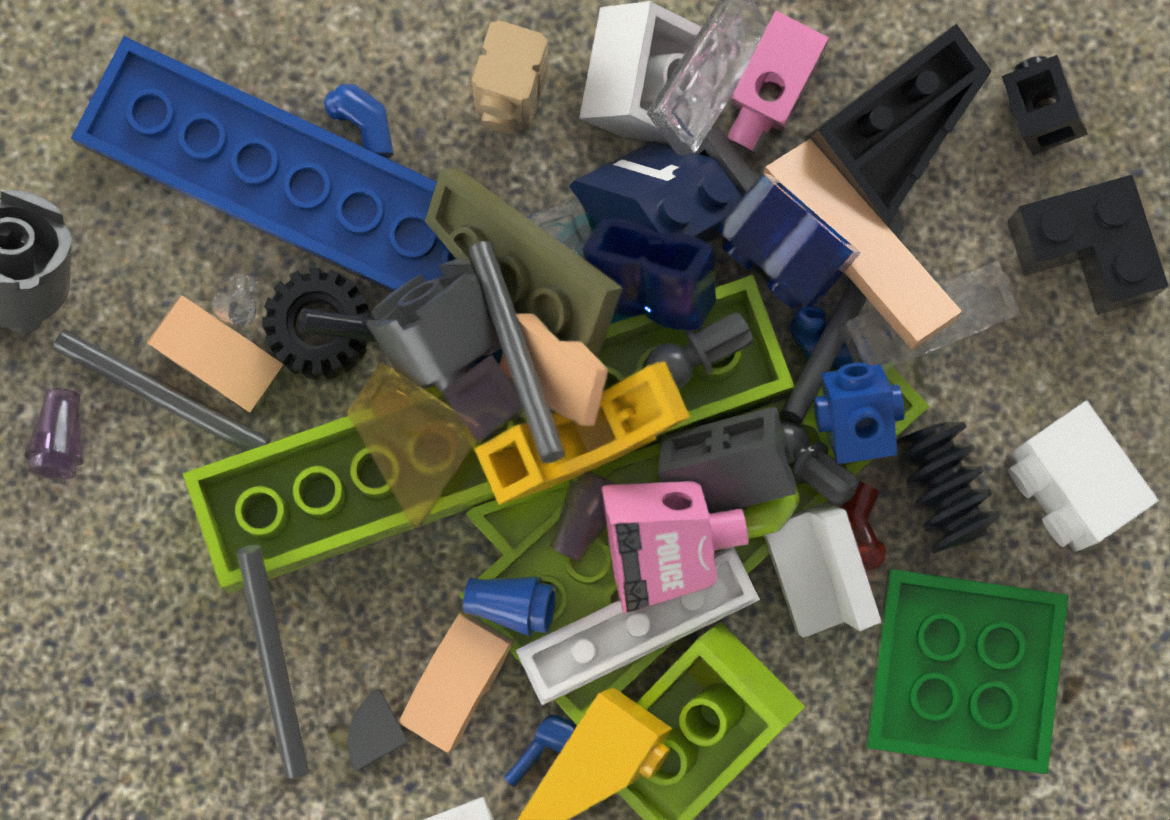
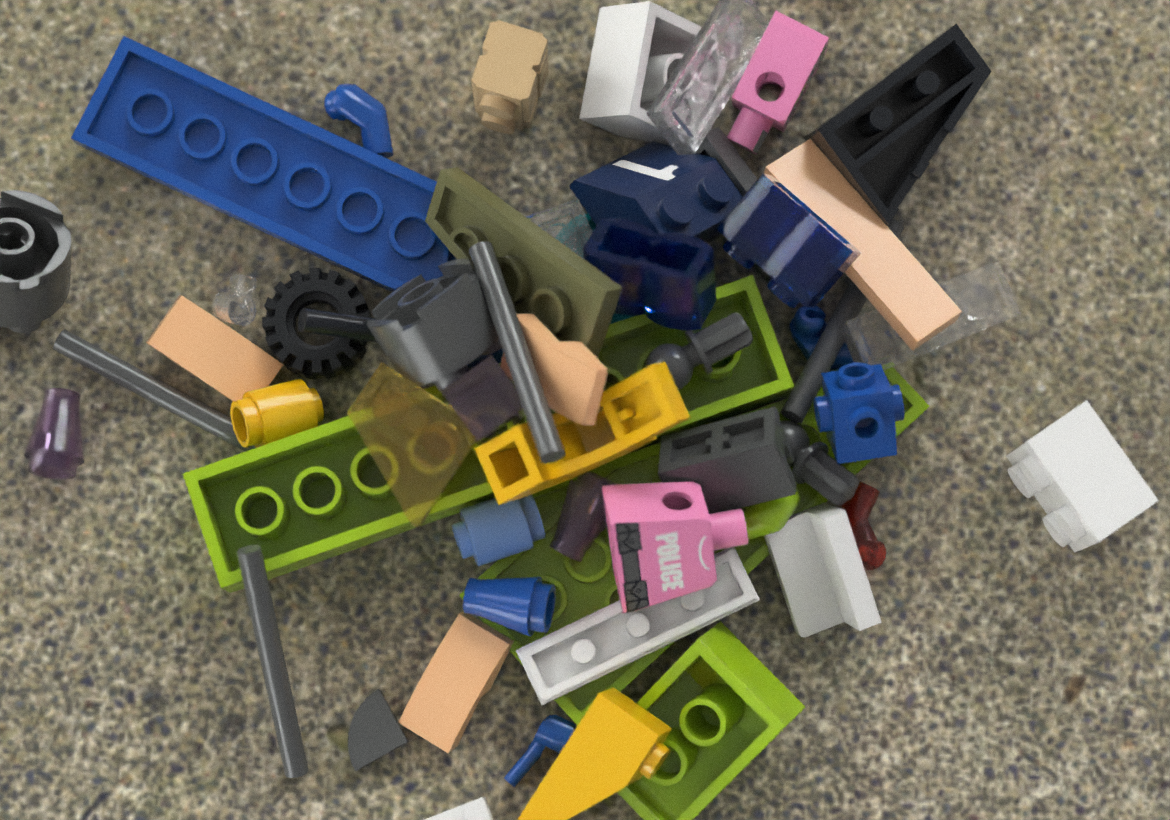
green plate [865,569,1068,774] -> none
black piece [896,422,1000,554] -> none
black brick [1002,55,1088,155] -> none
black brick [1007,175,1169,315] -> none
none -> yellow brick [230,379,324,448]
none -> medium blue brick [452,495,545,567]

